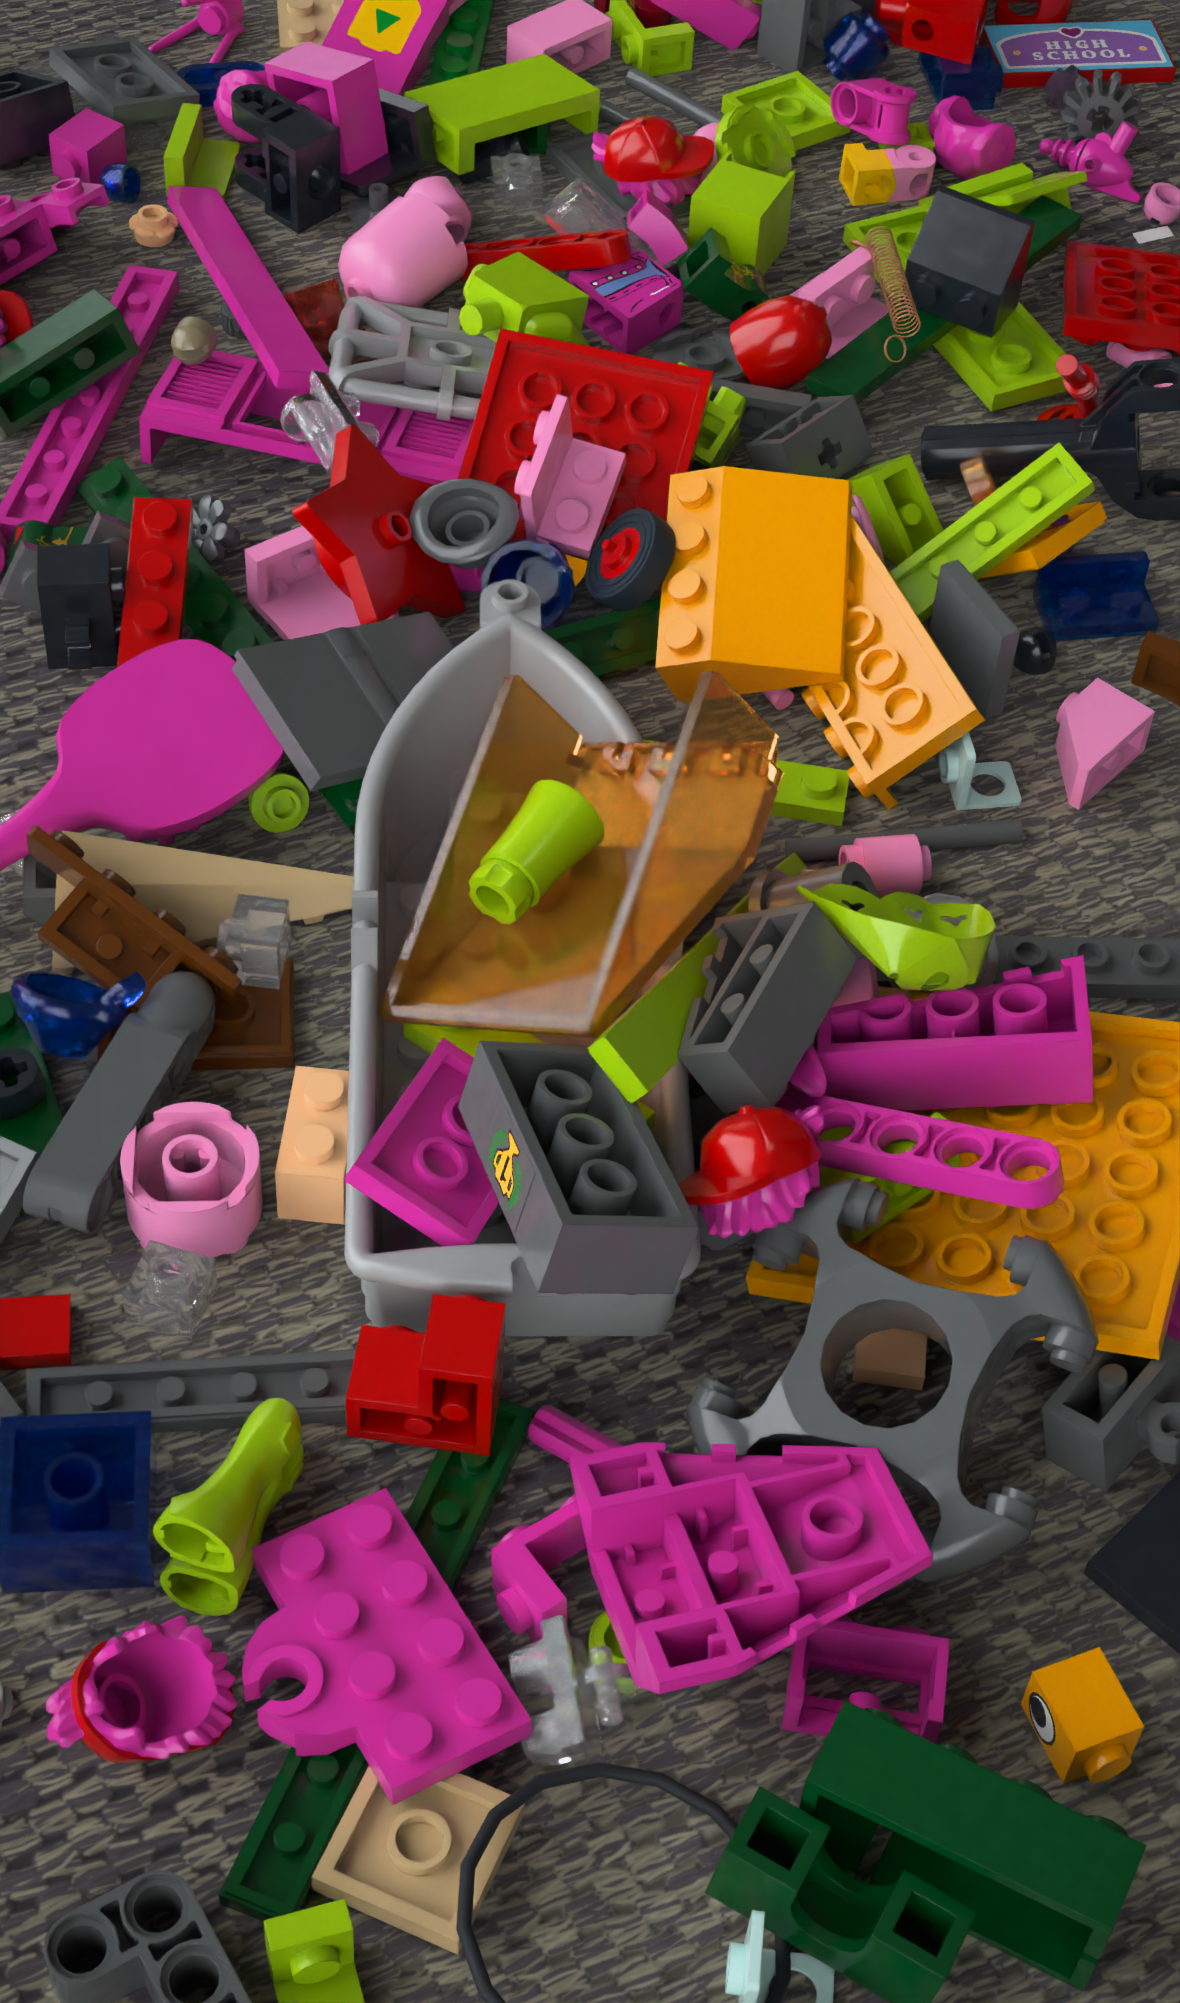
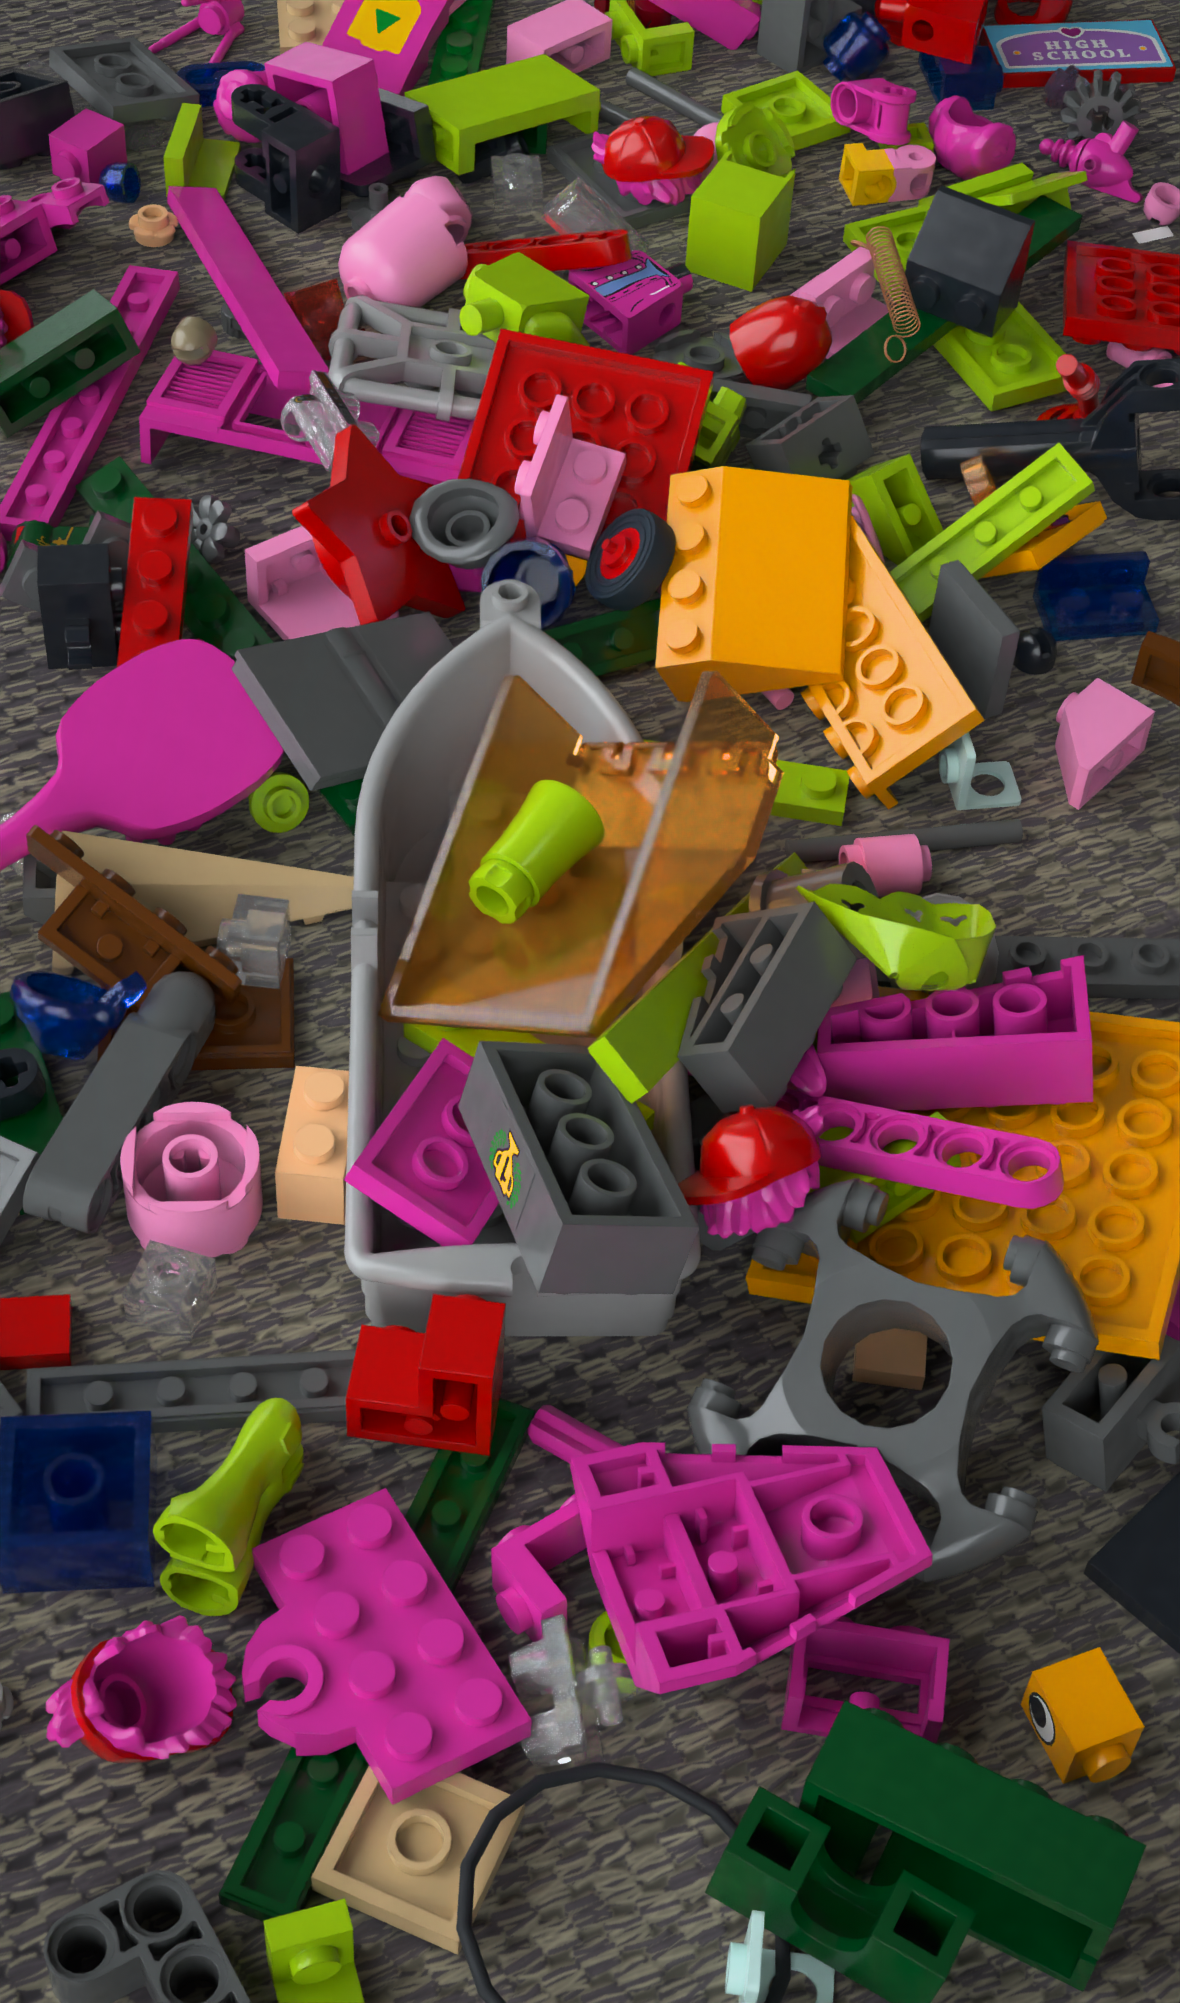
dark pink piece [627,190,689,266] -> none
dark green leg [677,228,770,322] -> none

